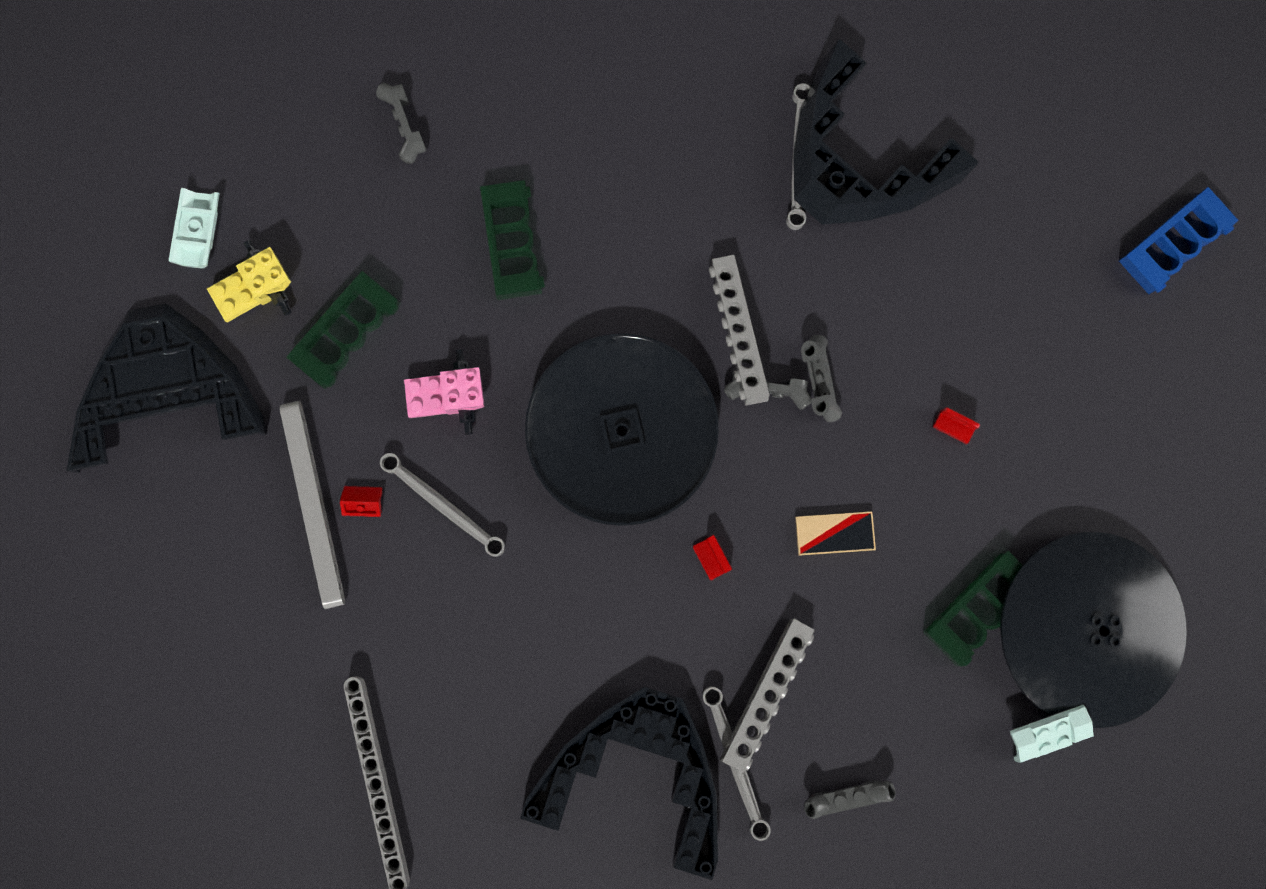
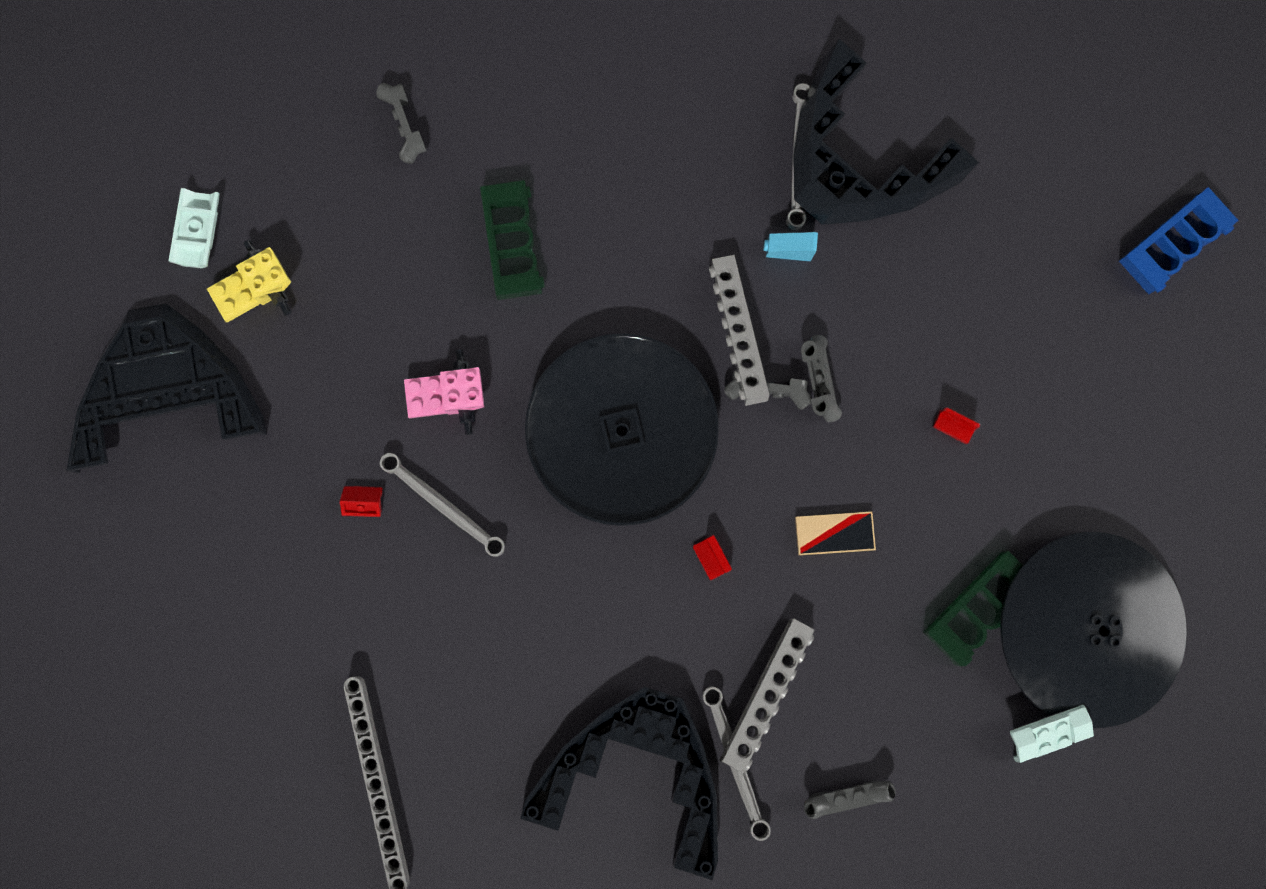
light grey beam [280,401,345,609] -> none
clear green fence [286,271,400,389] -> none
none -> medium azure slope [763,232,818,261]

